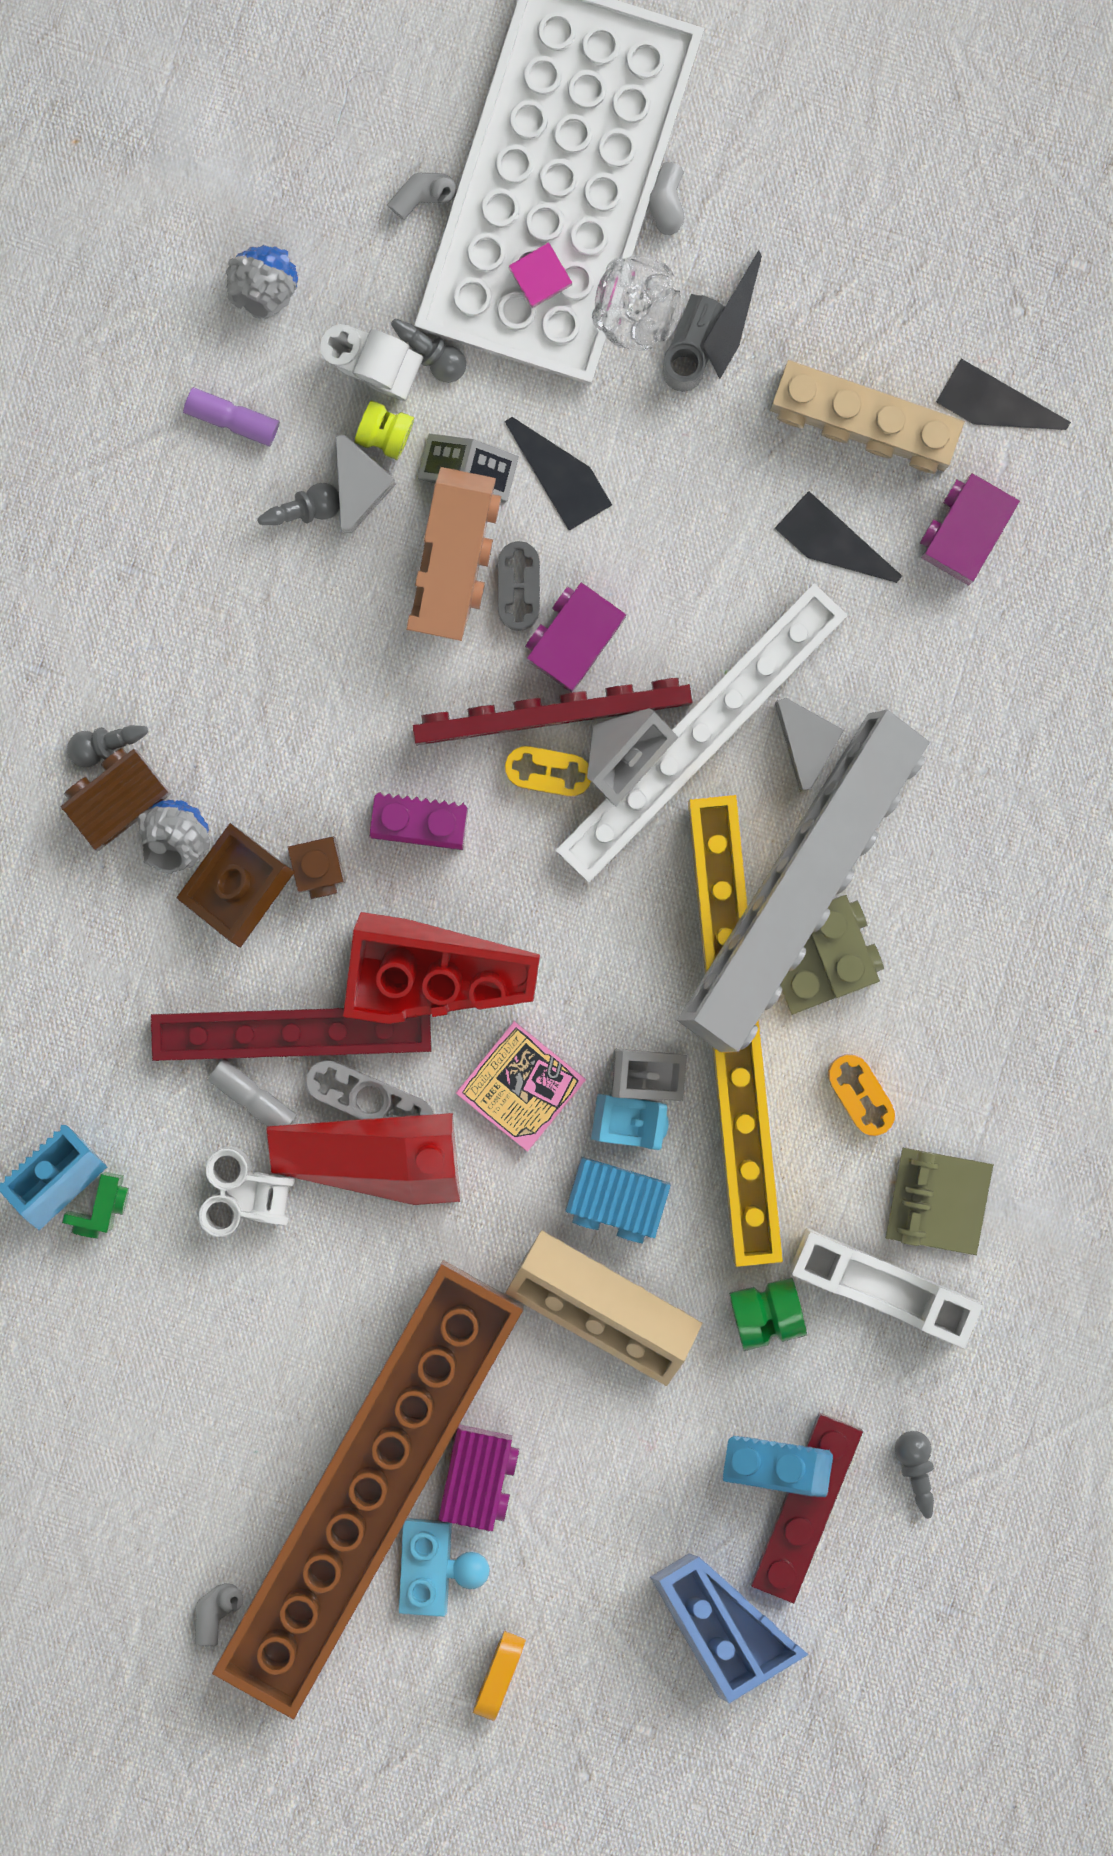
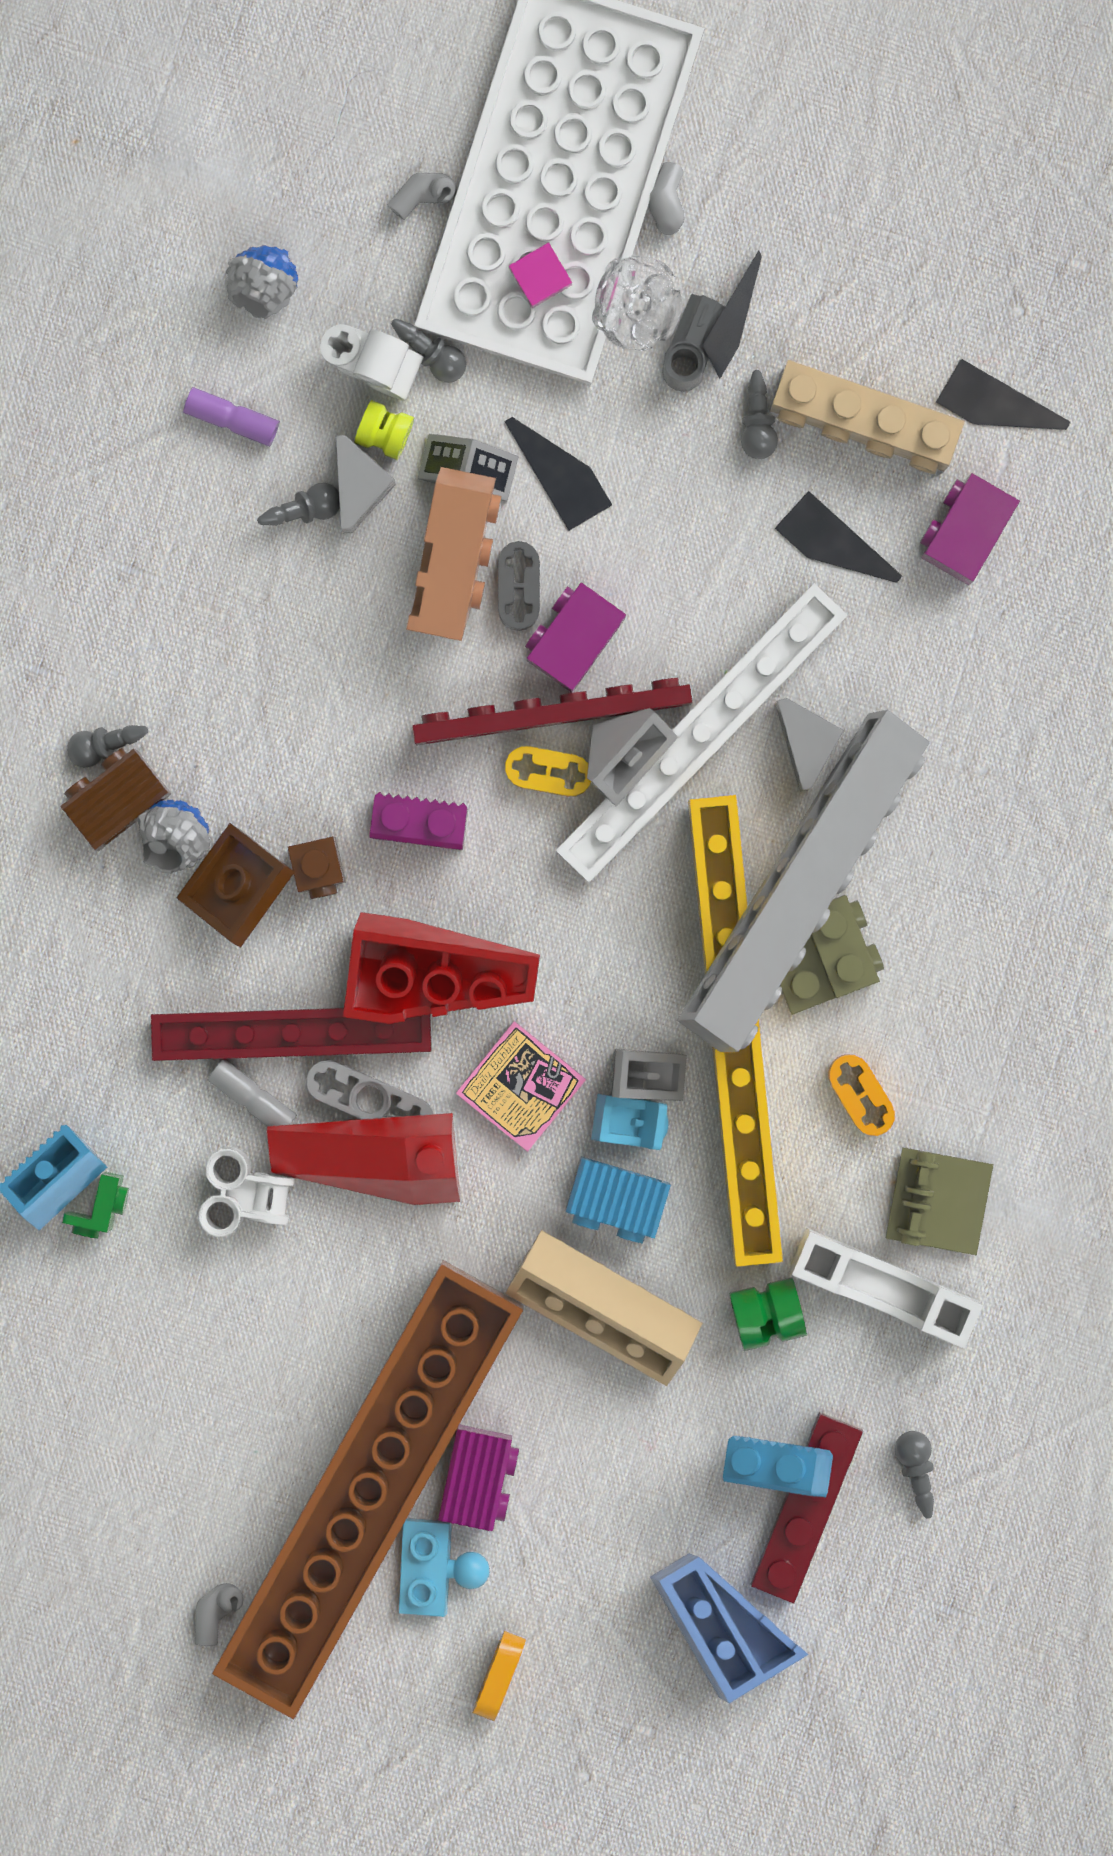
none -> dark grey bar [741,369,778,459]

